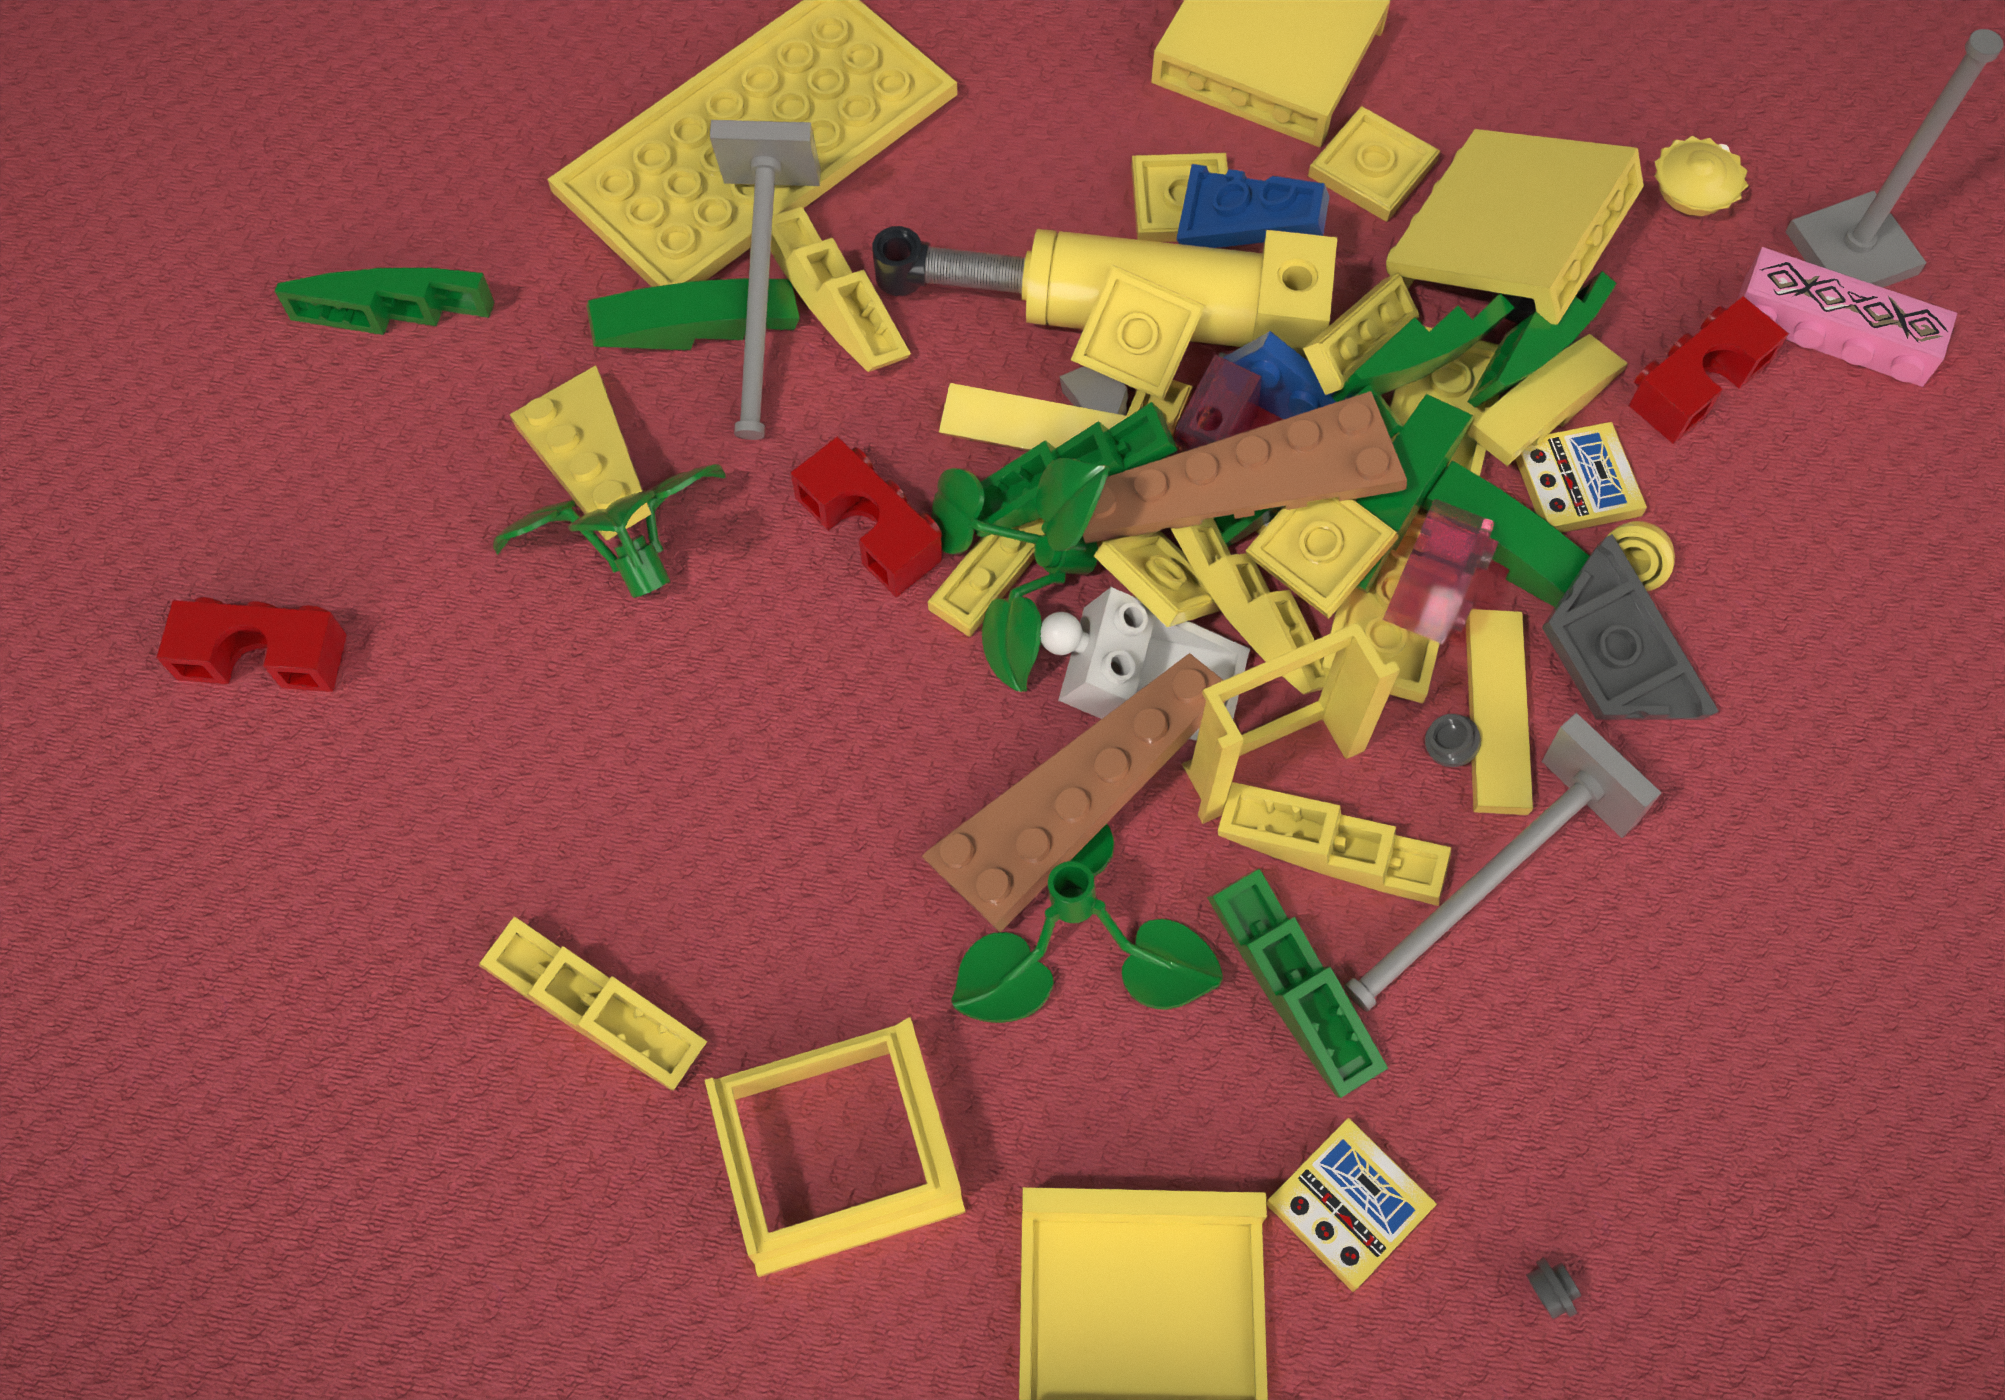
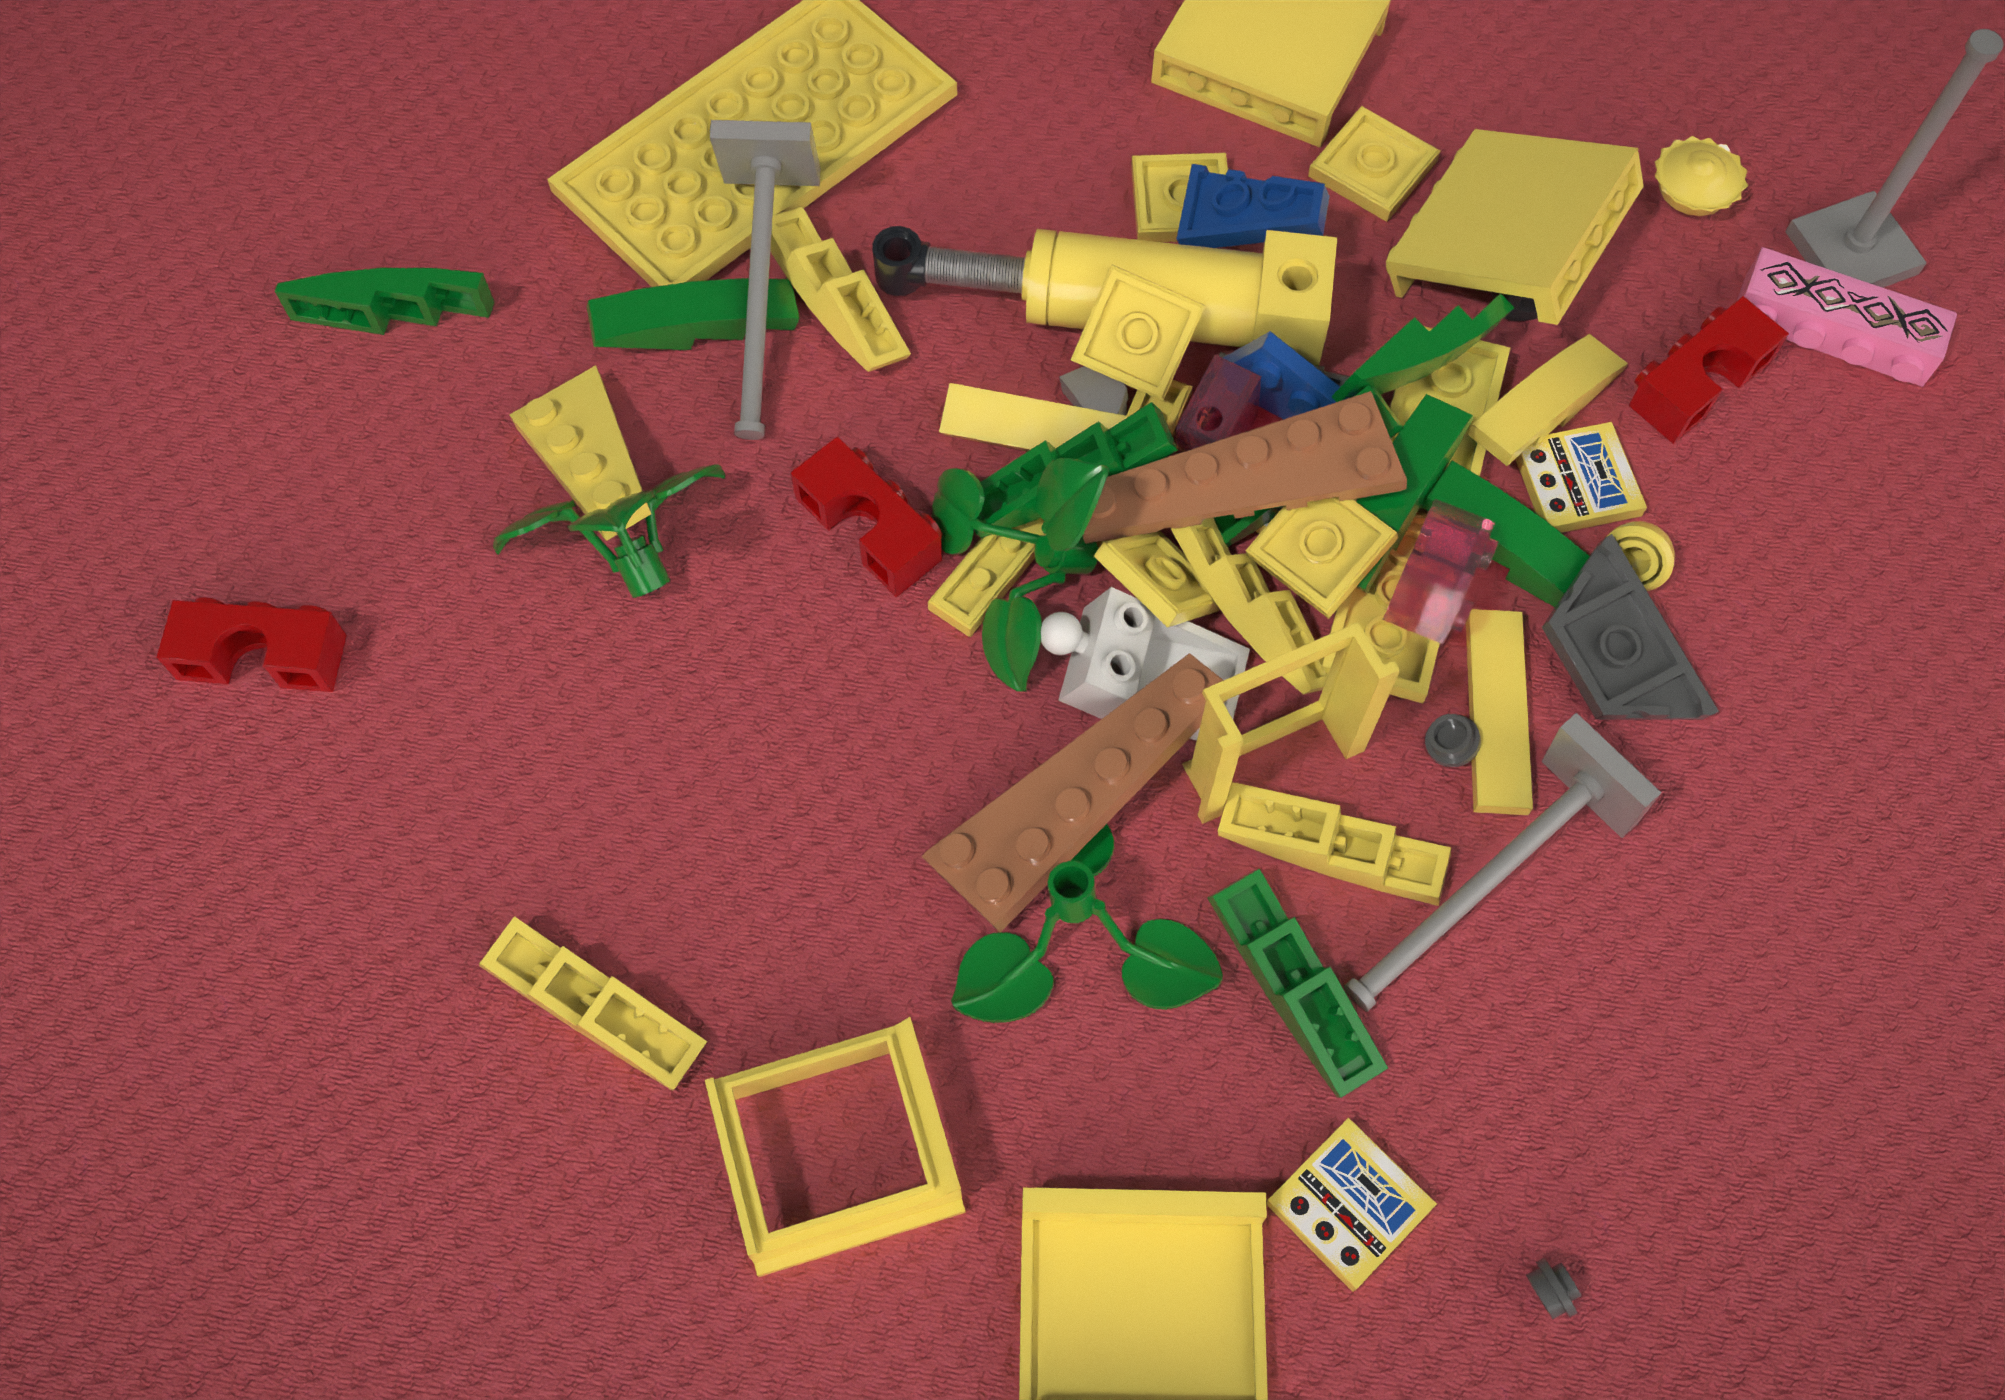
light yellow tile [1303,273,1419,395] -> none
green slope [1467,271,1617,408] -> none

